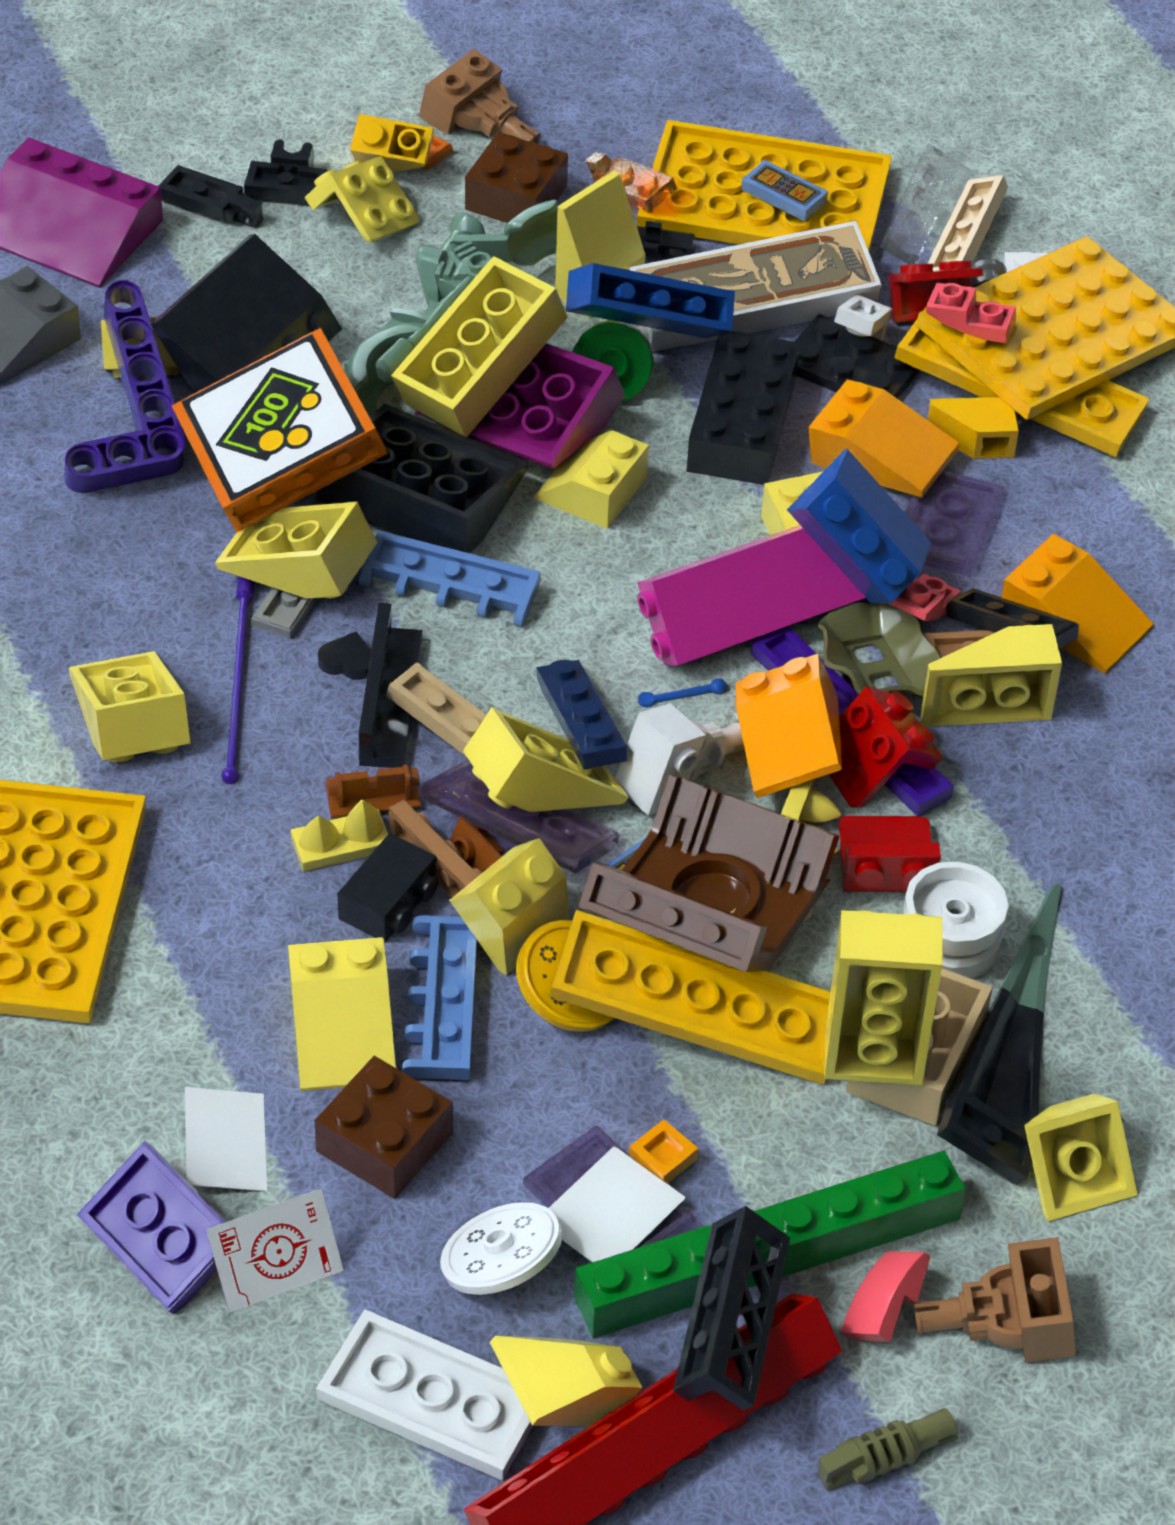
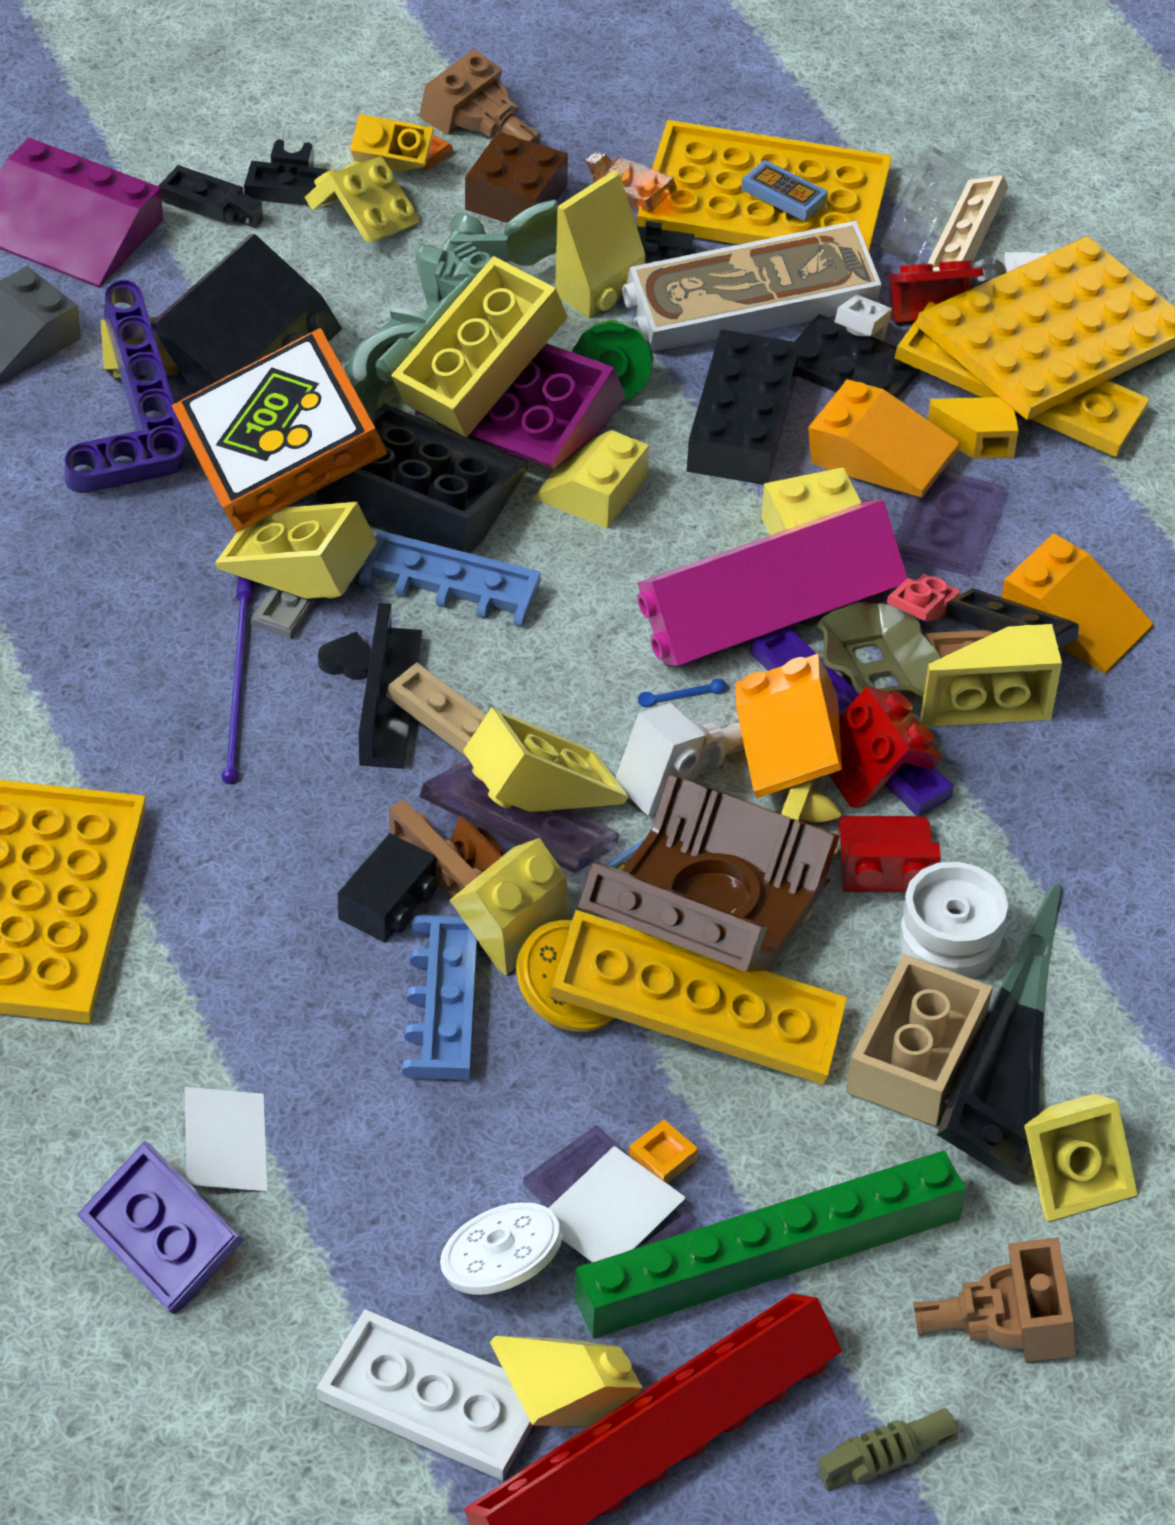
light yellow slope [69,651,191,762] -> none
white sticker [207,1189,344,1313] -> none
light yellow slope [288,937,396,1091] -> none
light yellow tile [291,799,388,872] -> none
reddish brown brick [314,1055,453,1199] -> none
dark orange hinge [325,764,421,819] -> none
dark blue plate [536,659,627,770] -> none
blue brick [566,263,735,339] -> none
black fence [673,1206,790,1411] -> none
blue slope [787,449,931,603] -> none
light yellow brick [824,910,943,1086] -> none
coral slope [840,1251,931,1342] -> none
coral slope [926,283,1016,343] -> none

